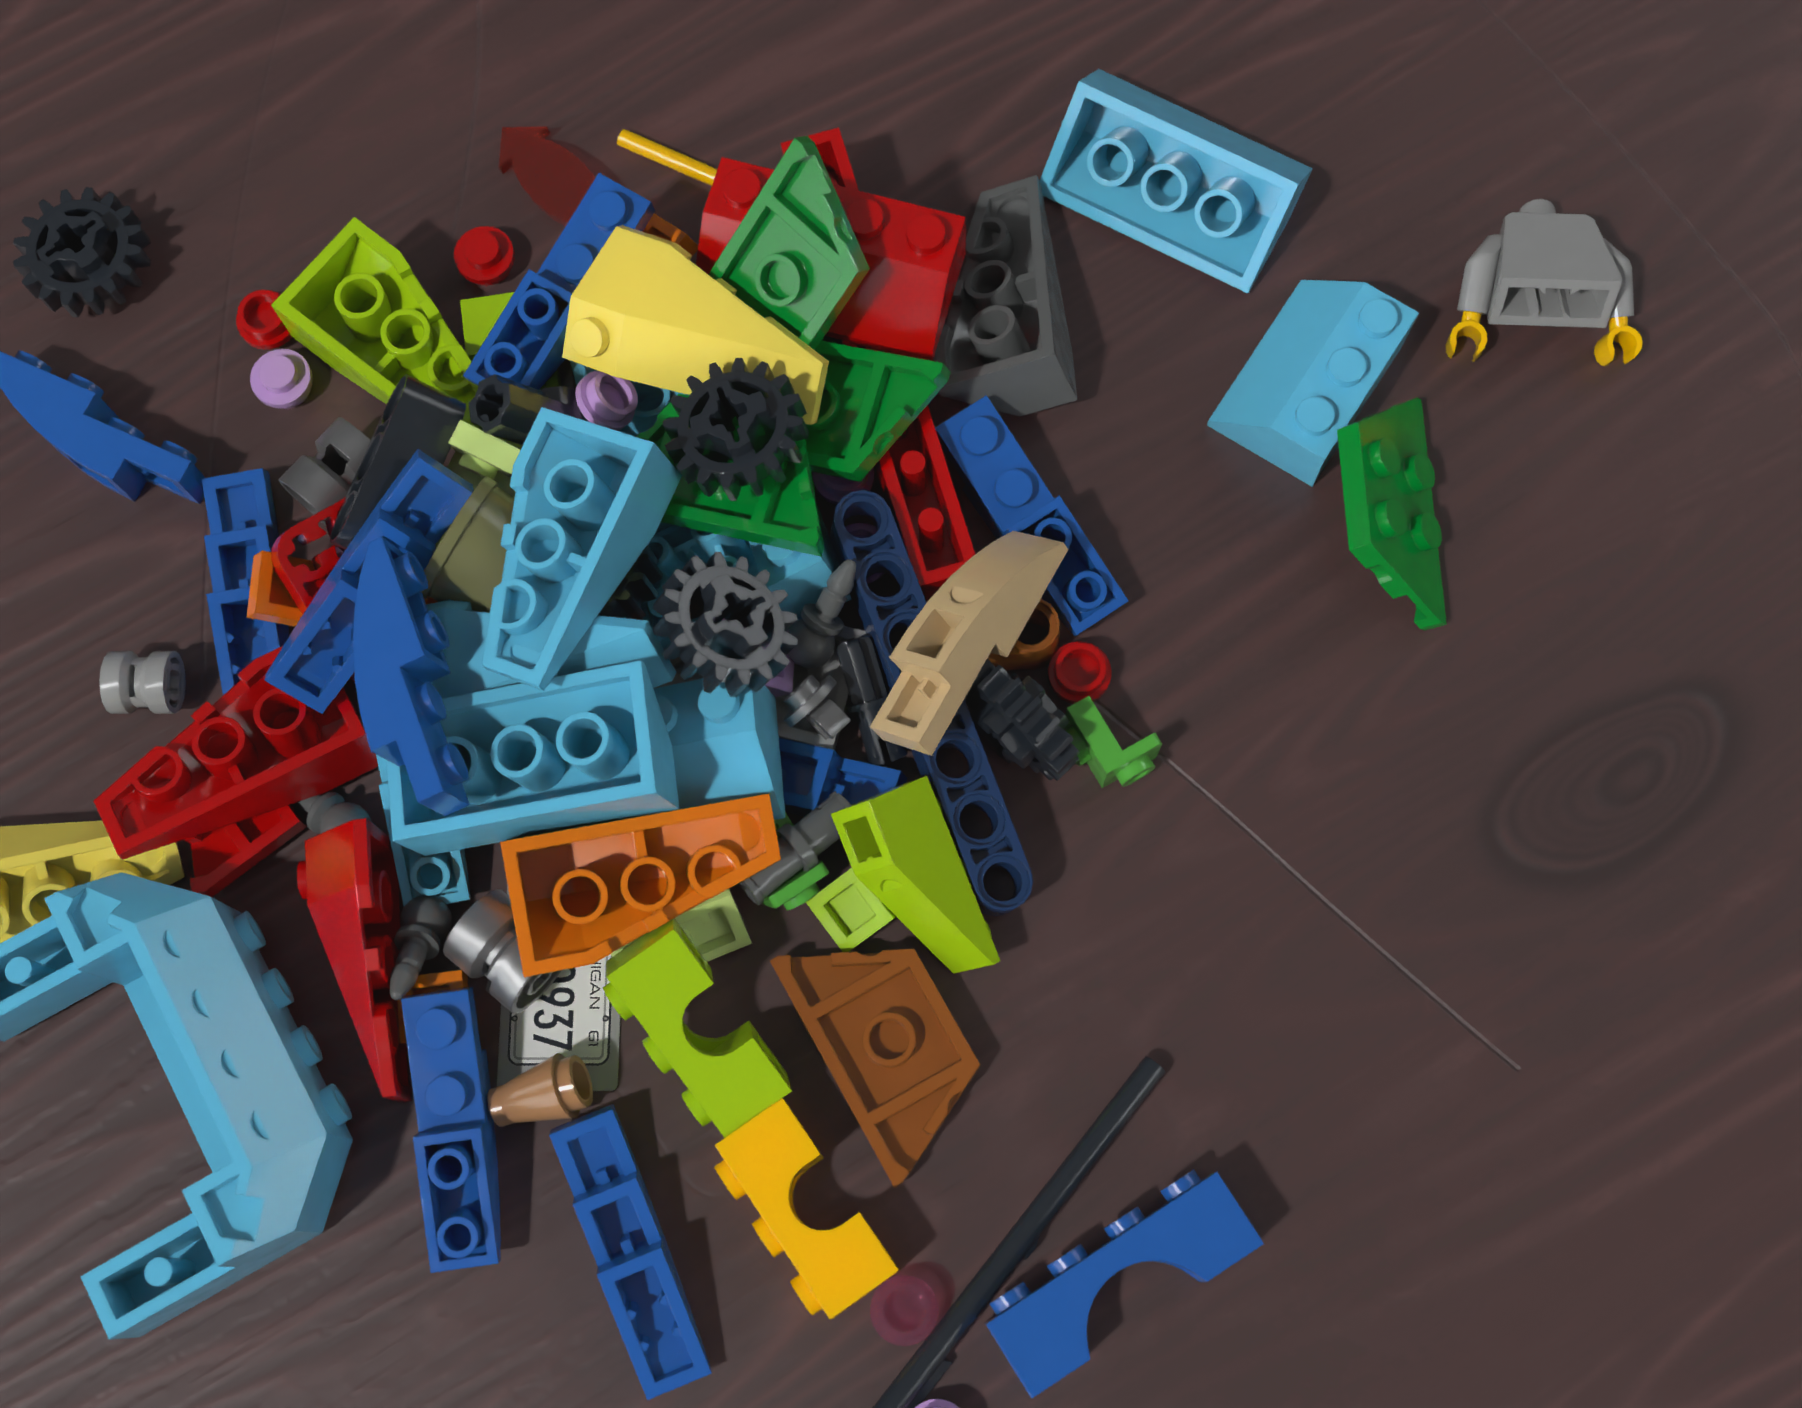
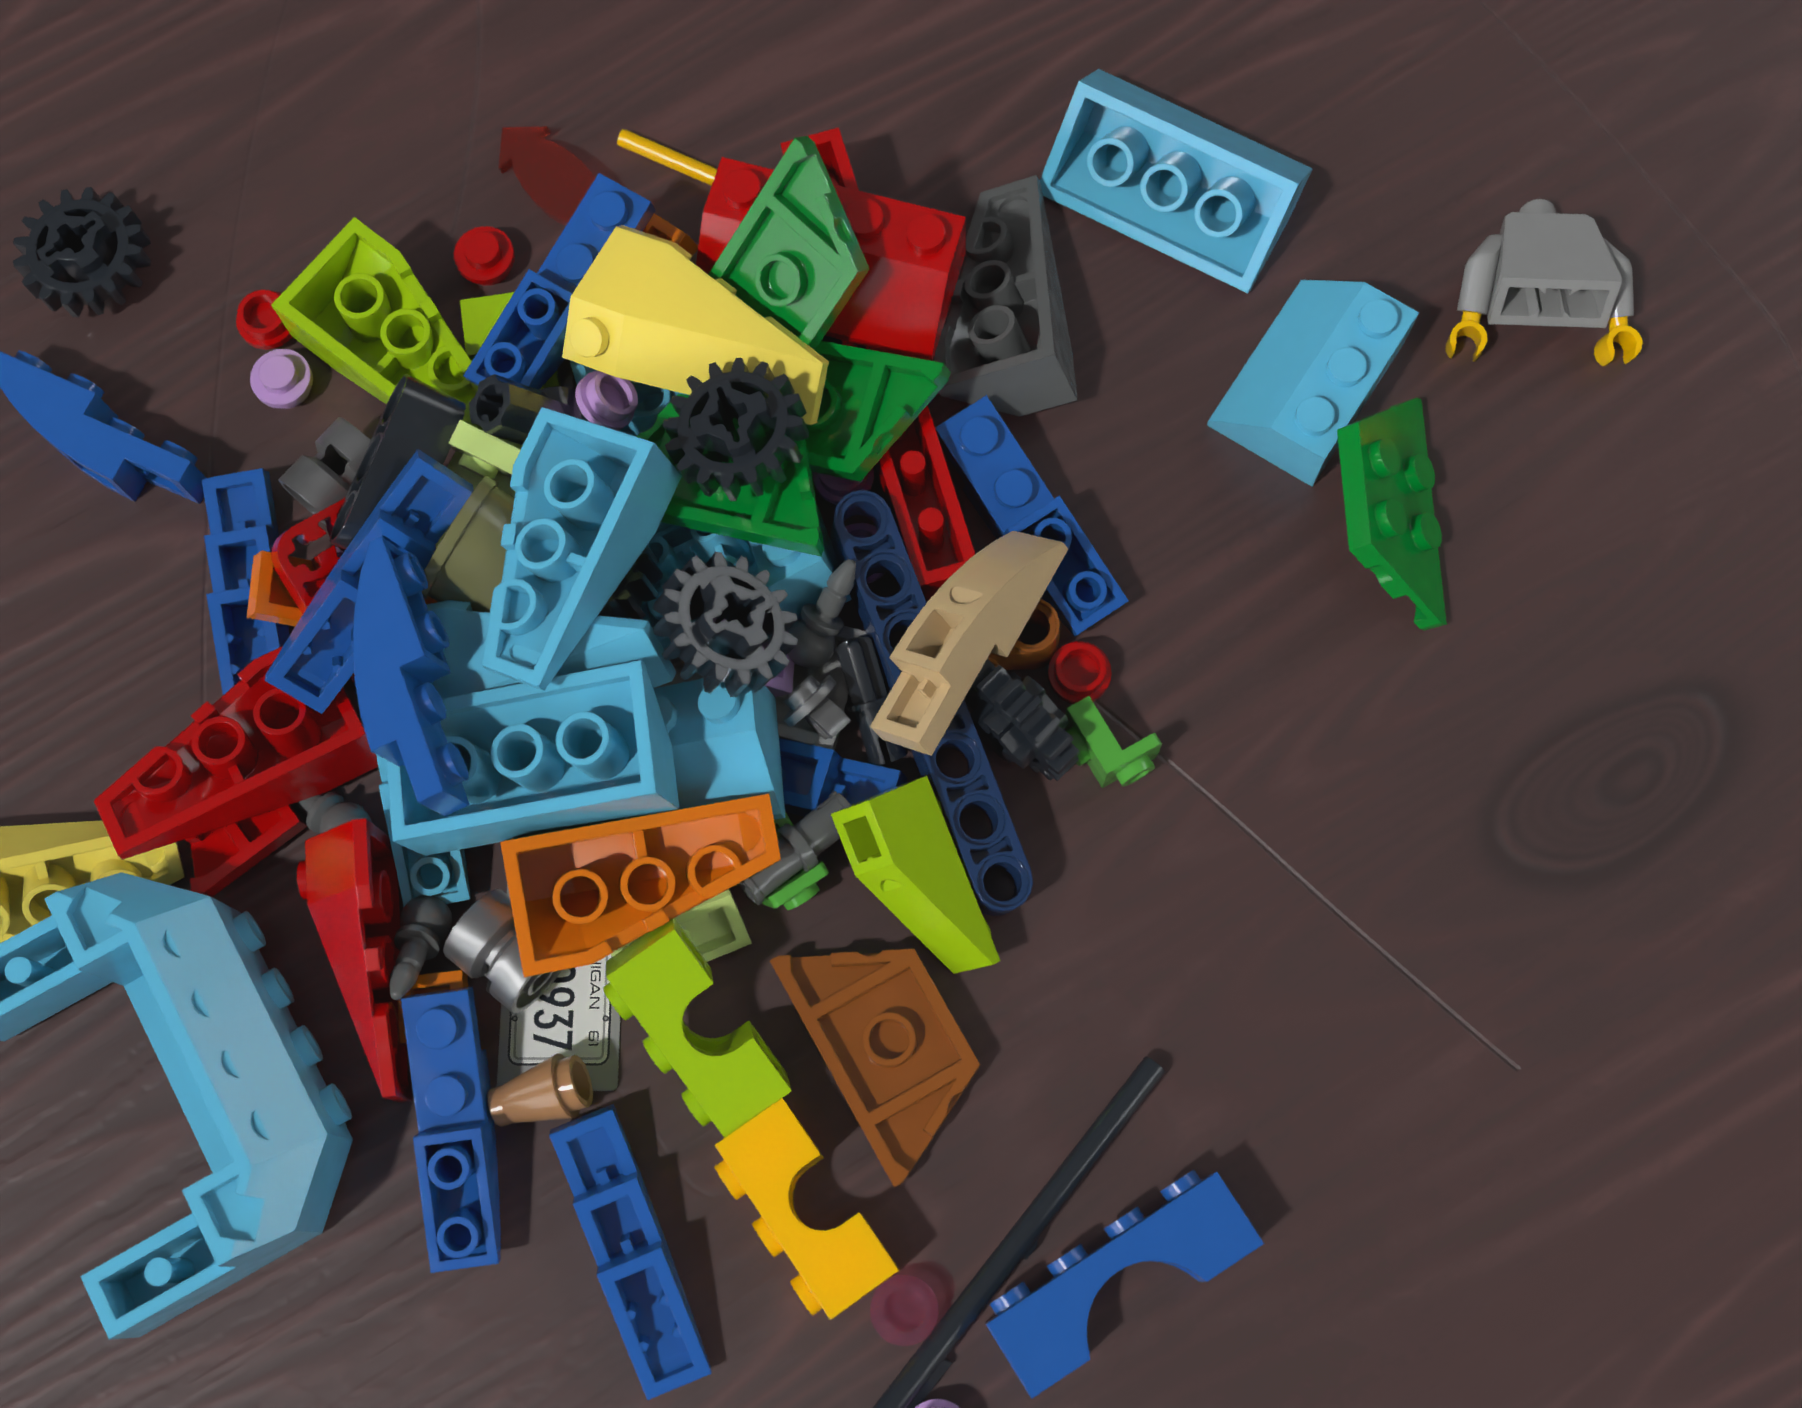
light grey wheel [99,651,186,714] -> none
lime plate [806,868,896,952] -> none

